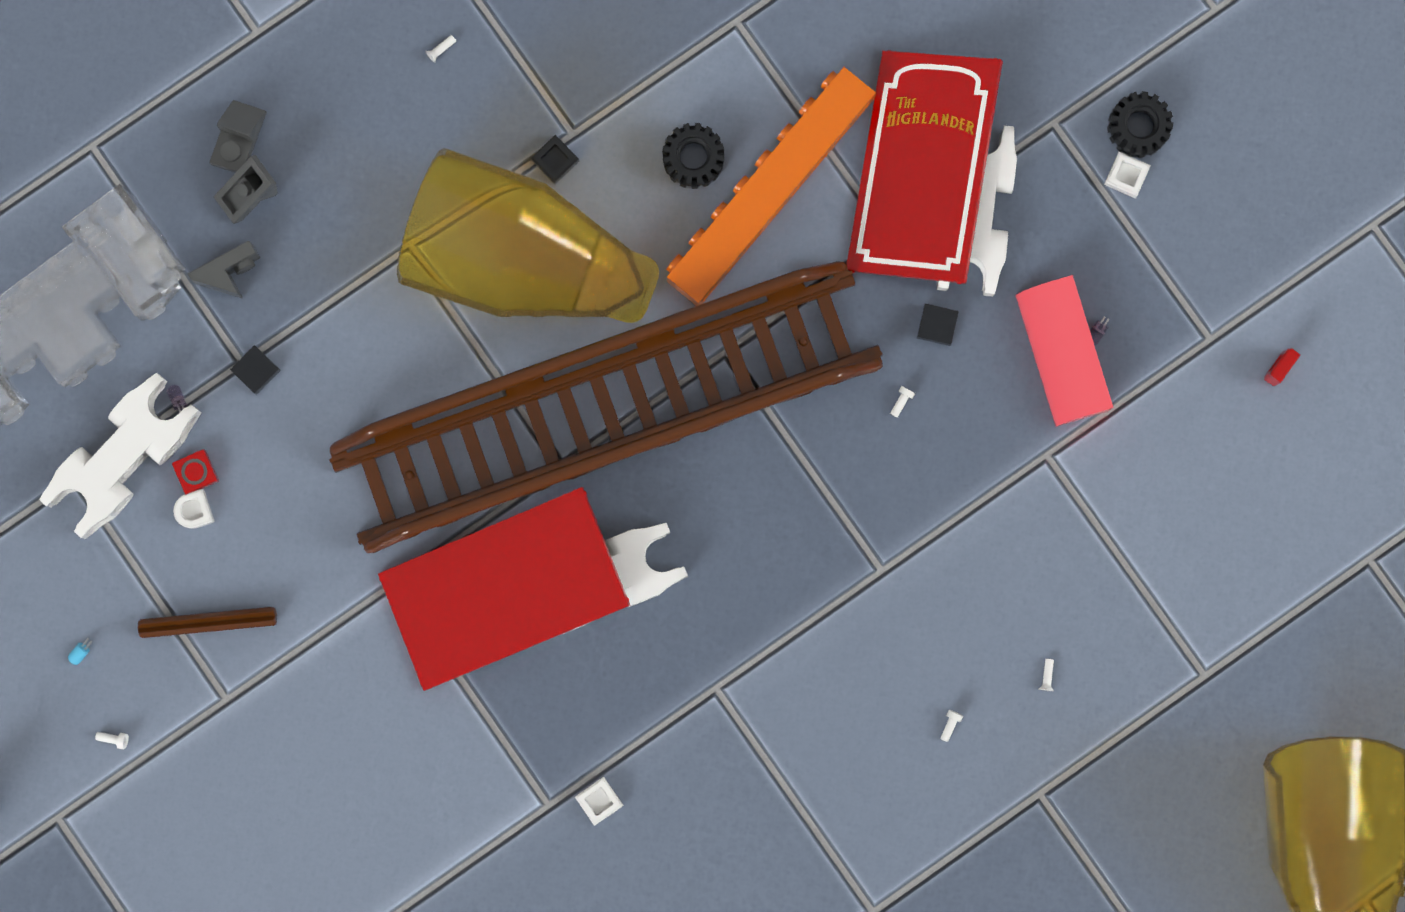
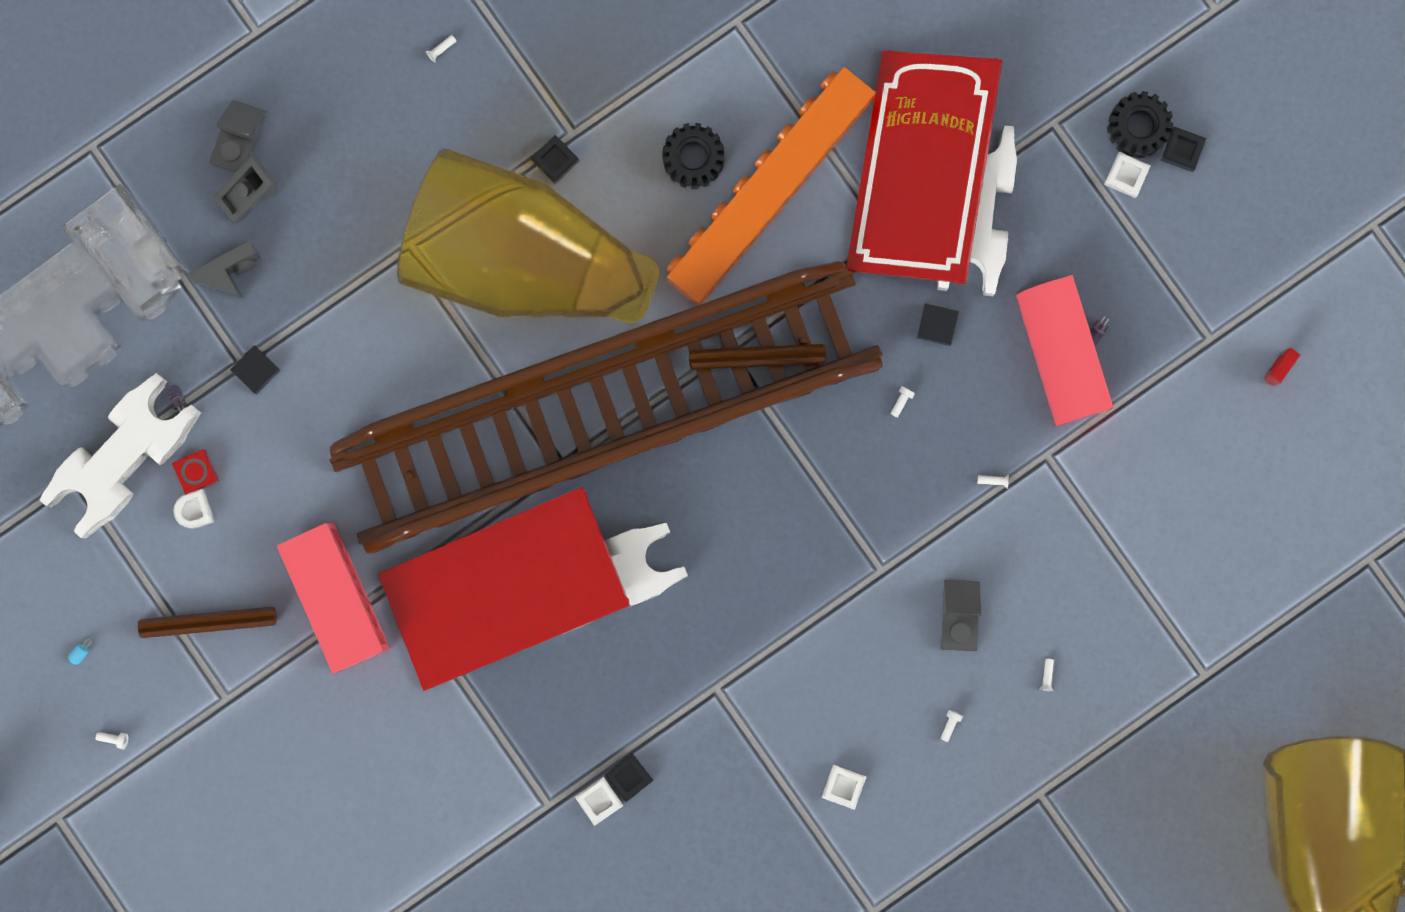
none -> coral brick [277,523,391,674]
none -> black tile [605,753,654,802]
none -> reddish brown axle [689,344,826,370]
none -> white tile [821,765,866,810]
none -> dark grey slope [941,580,981,651]
none -> white piece [977,474,1009,489]
none -> black tile [1161,127,1206,172]

